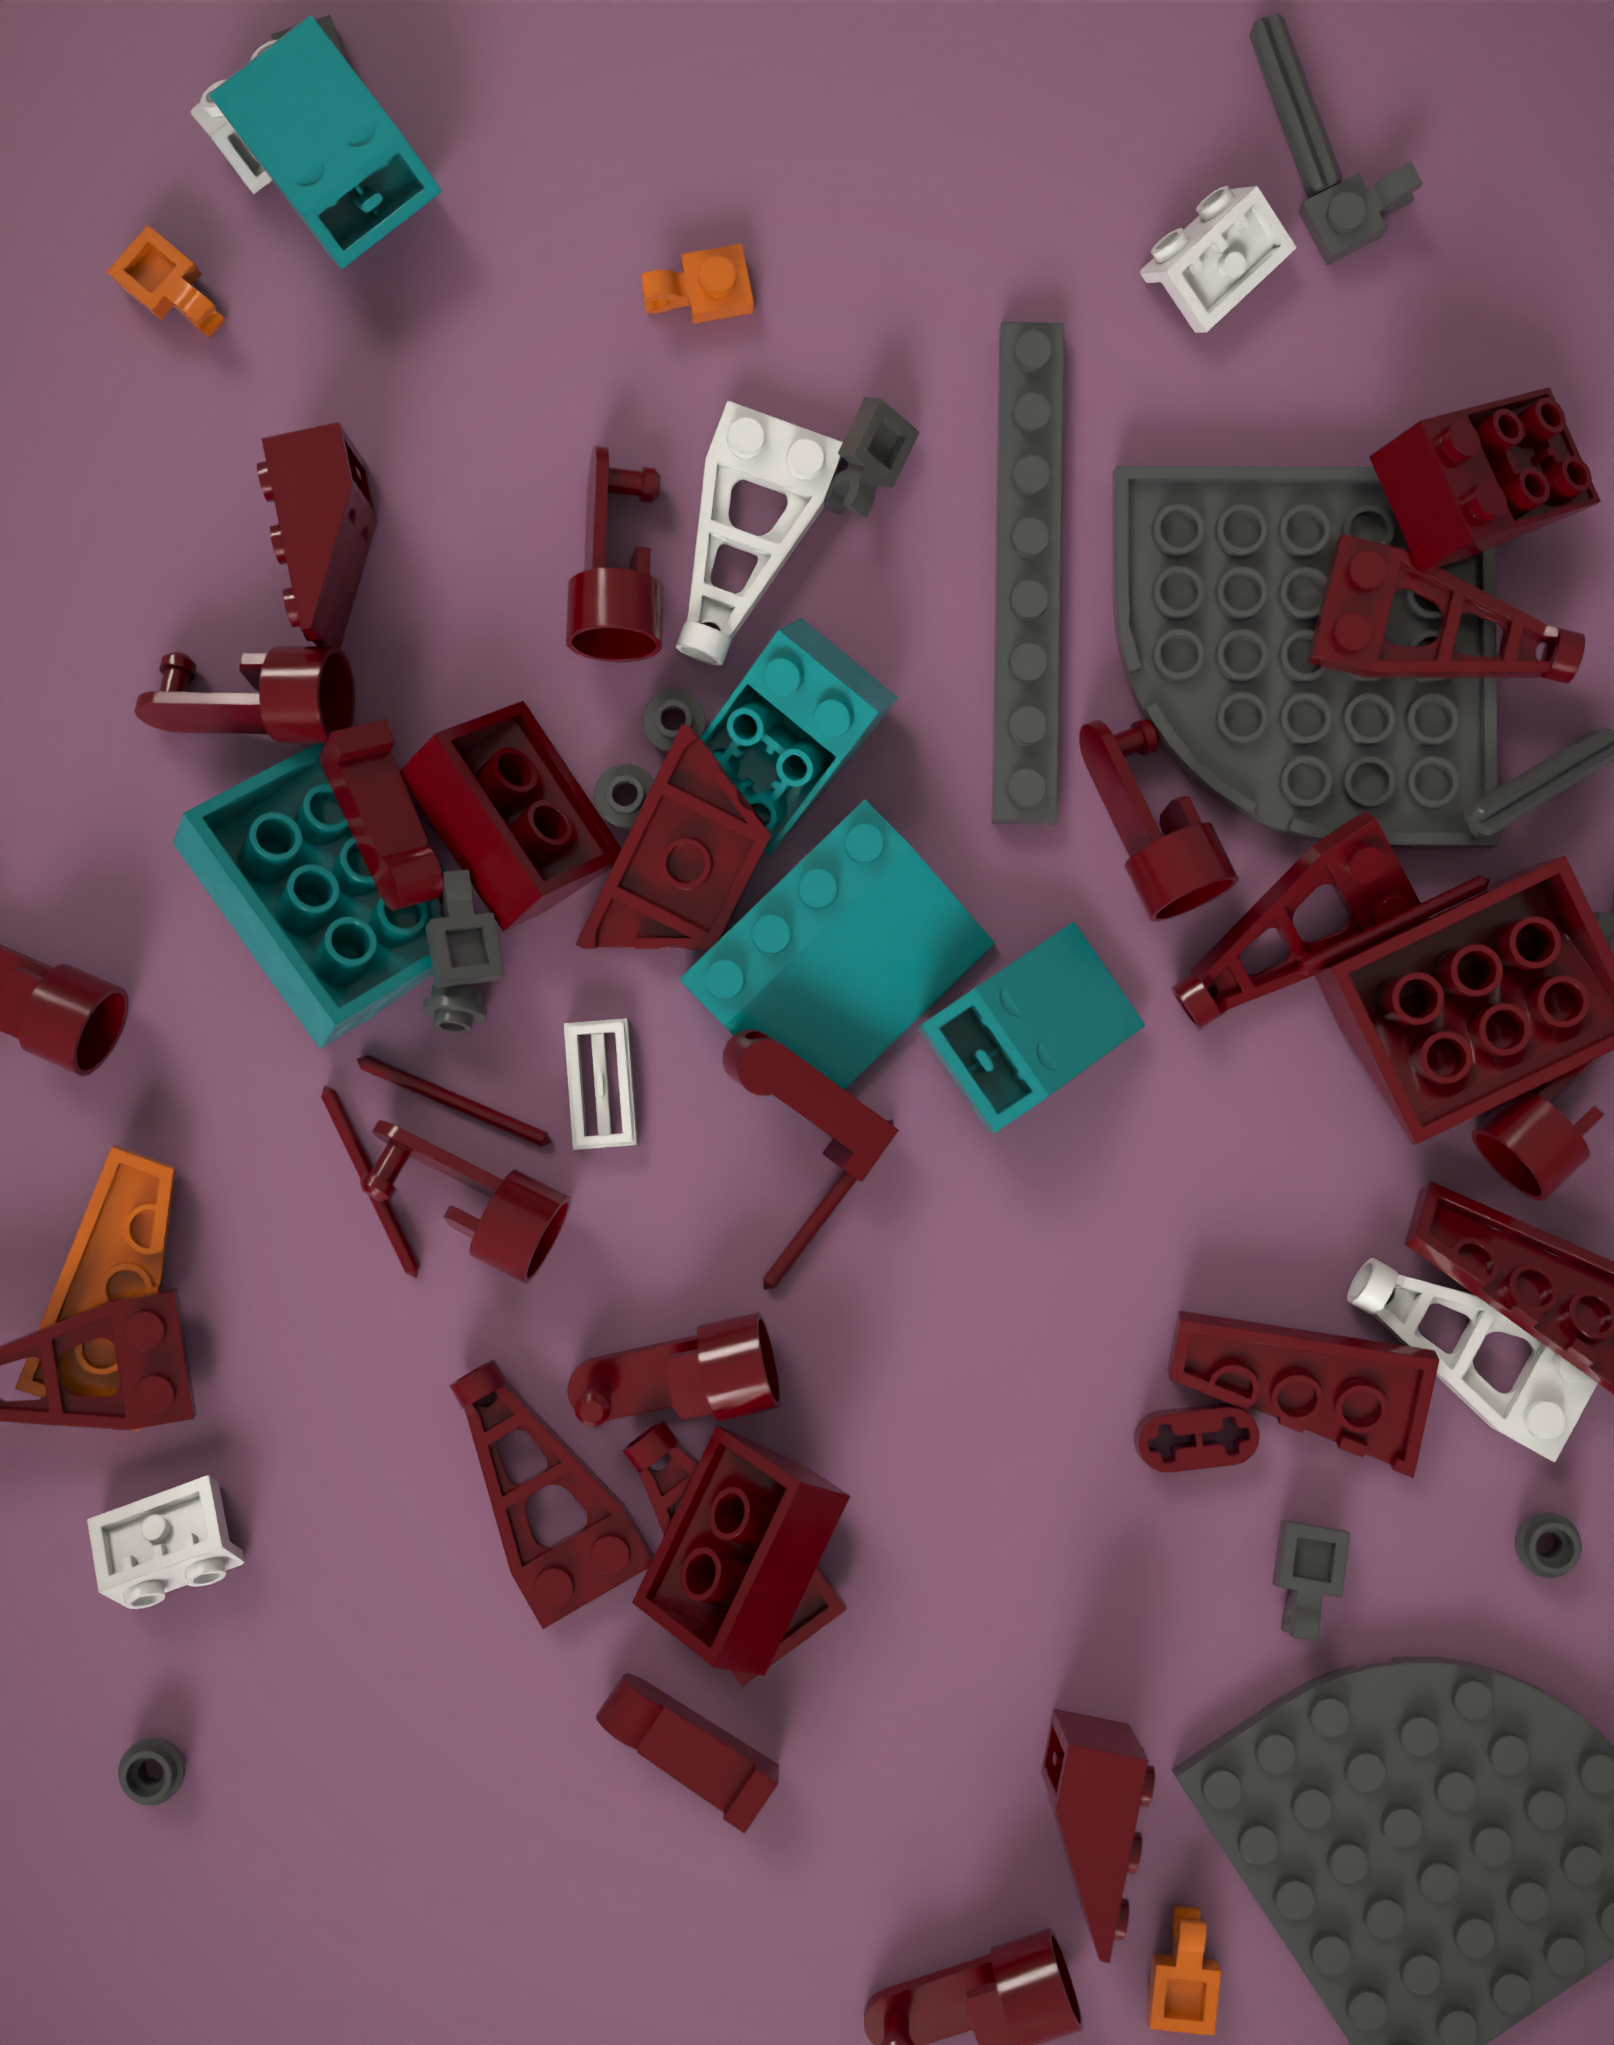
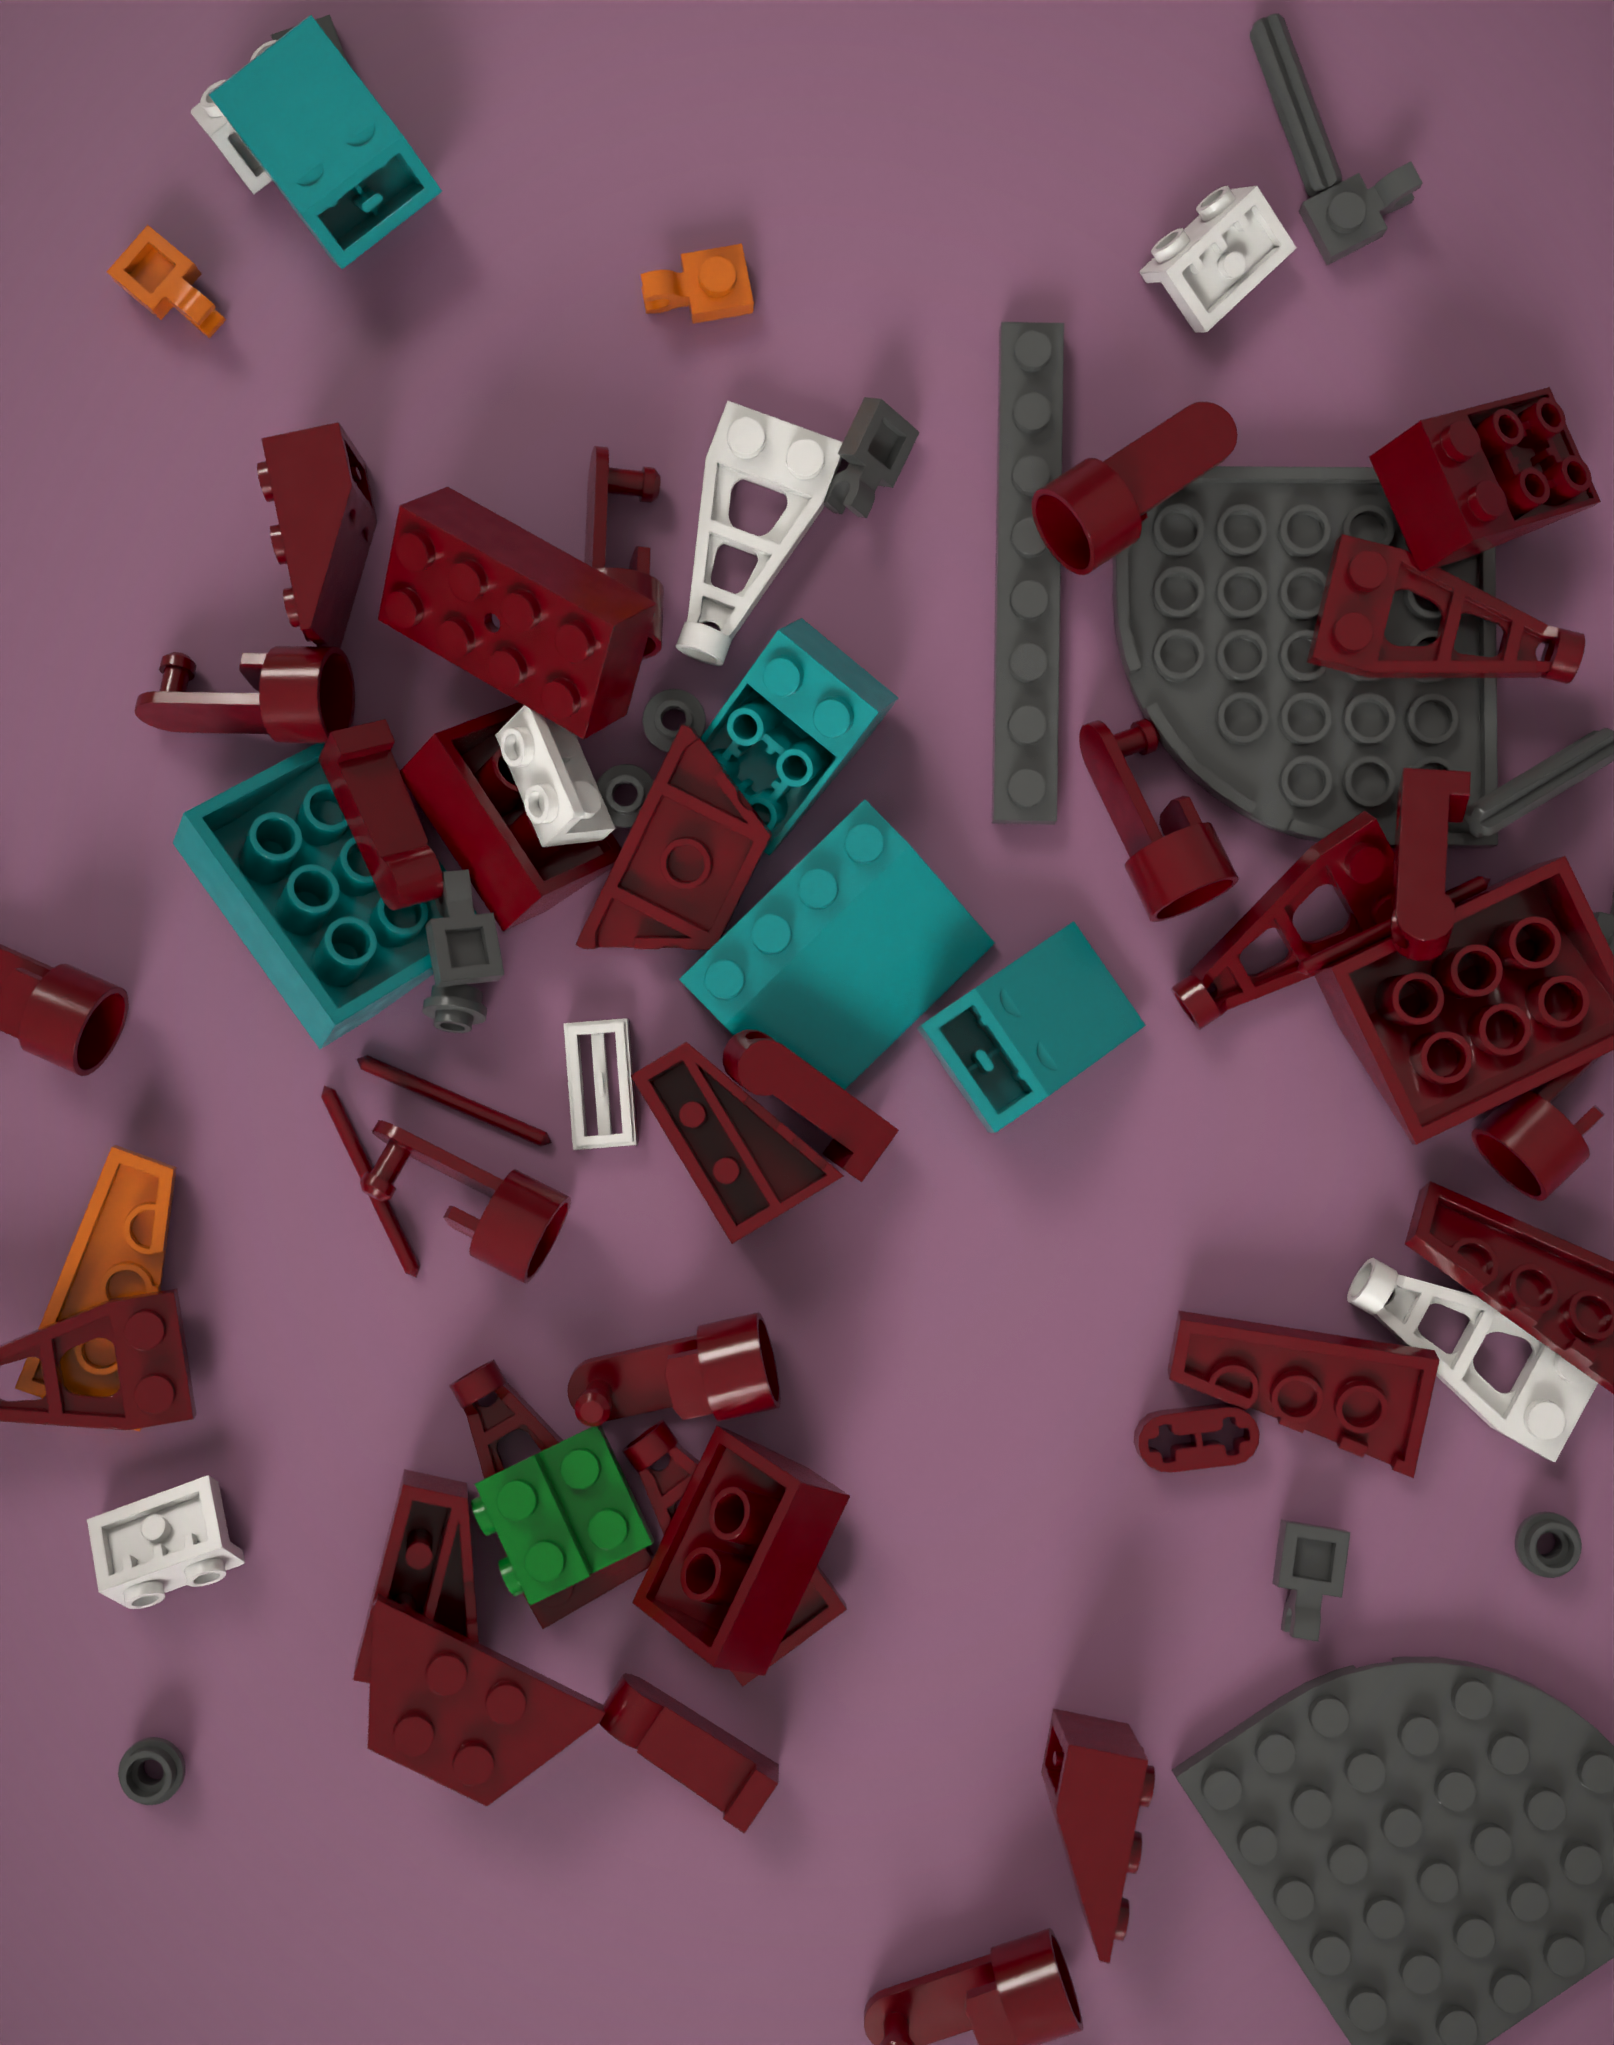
dark red axle [763,1120,894,1290] -> none
orange plate [1146,1905,1221,2036] -> none
none -> dark red wedge [353,1469,479,1684]
none -> dark red wing [367,1594,605,1807]
none -> dark red piece [378,487,658,740]
none -> green plate [471,1425,655,1606]
none -> white bracket [495,705,615,847]
none -> dark red wedge [630,1042,844,1244]
none -> dark red piece [1032,402,1238,575]
none -> dark red leg [1391,768,1471,961]

